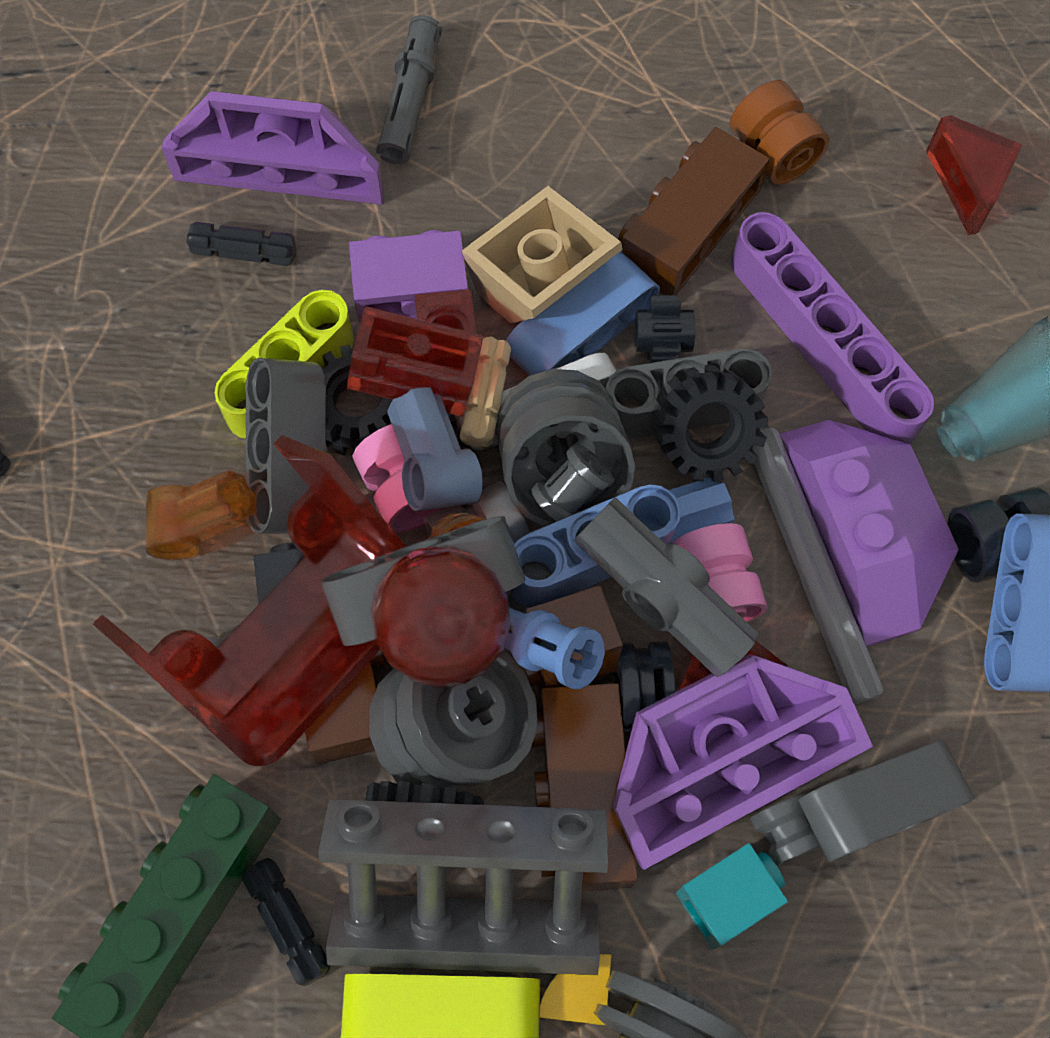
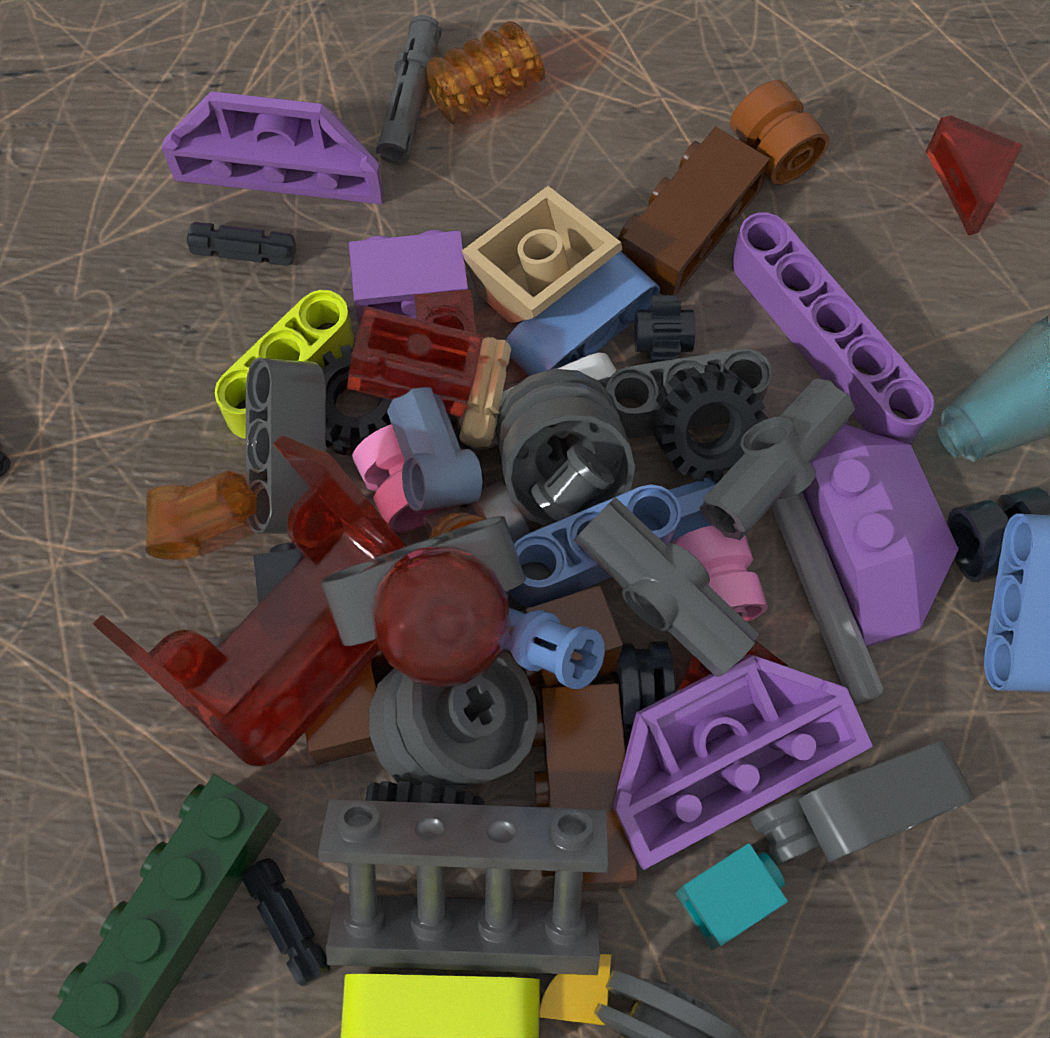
none -> clear orange piece [426,21,545,124]
none -> dark grey piece [699,379,855,540]

